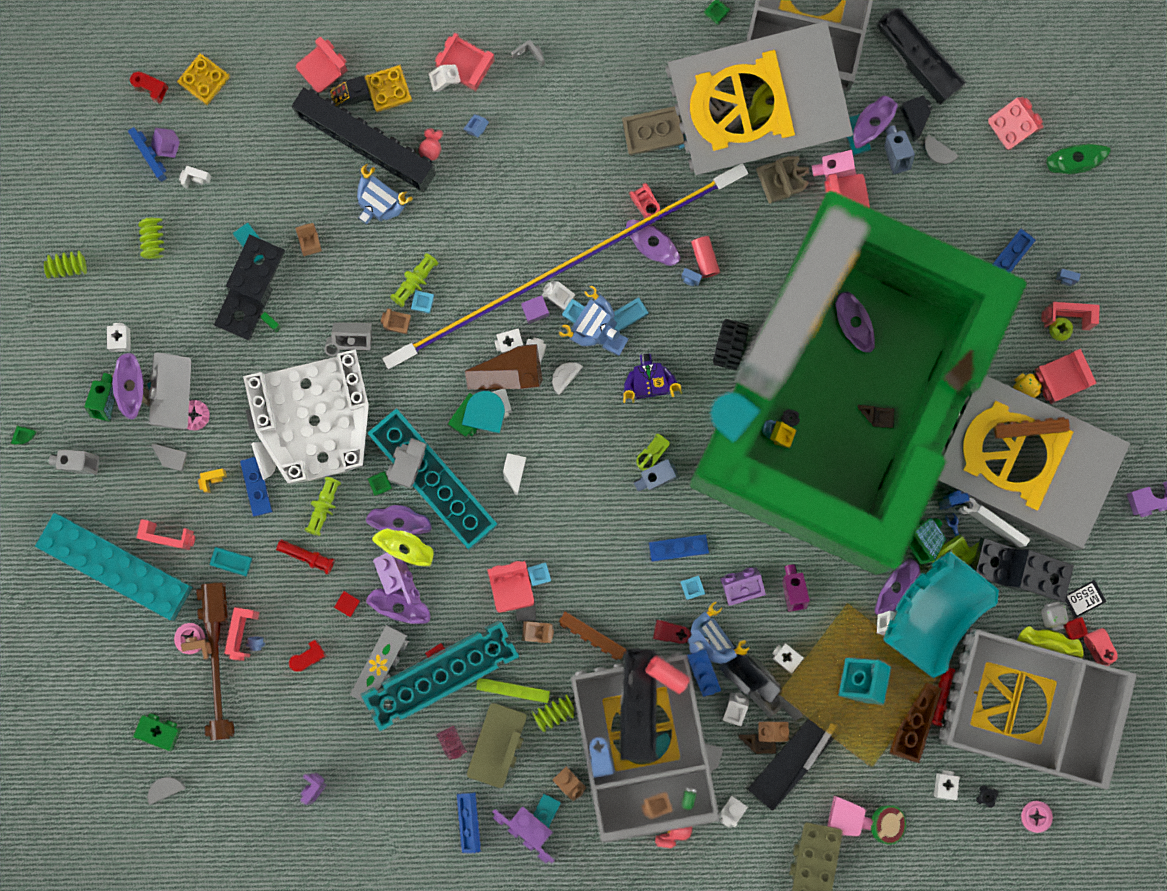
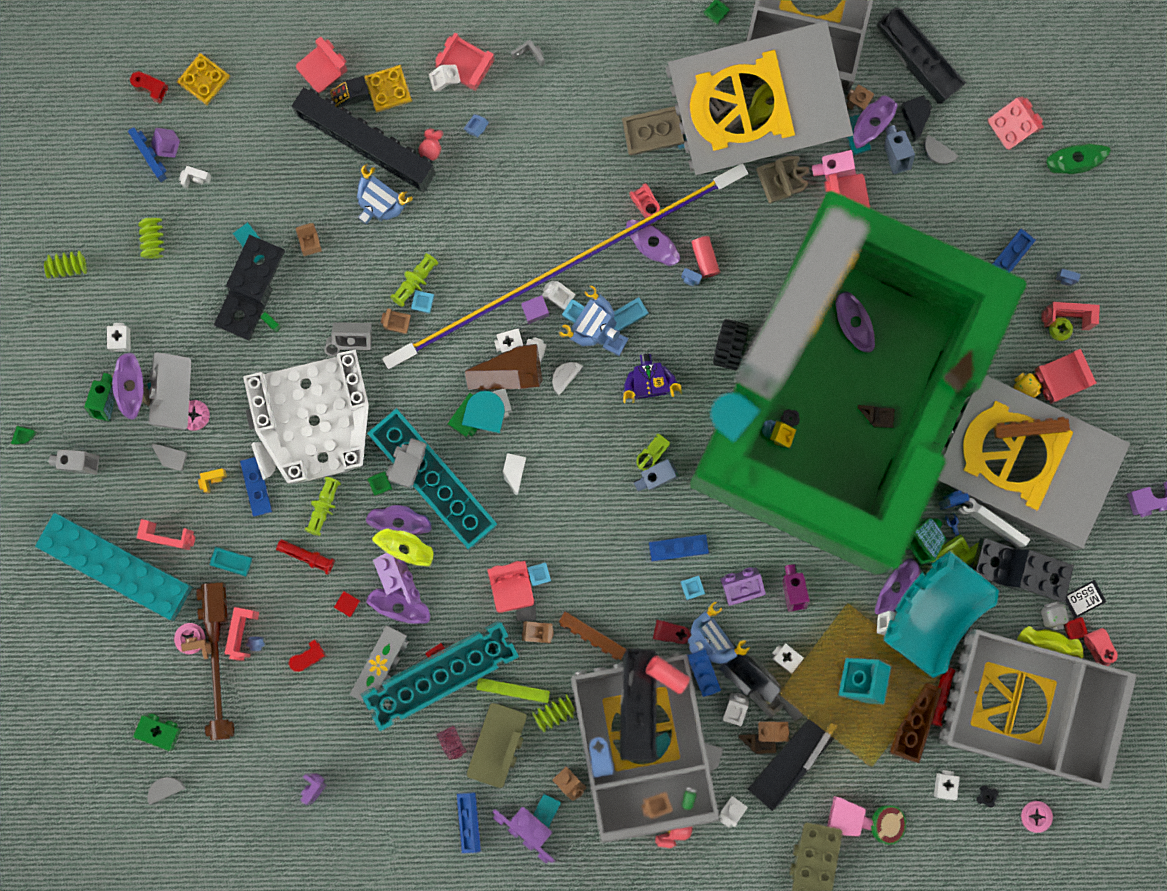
none -> medium nougat bracket [846,84,874,110]

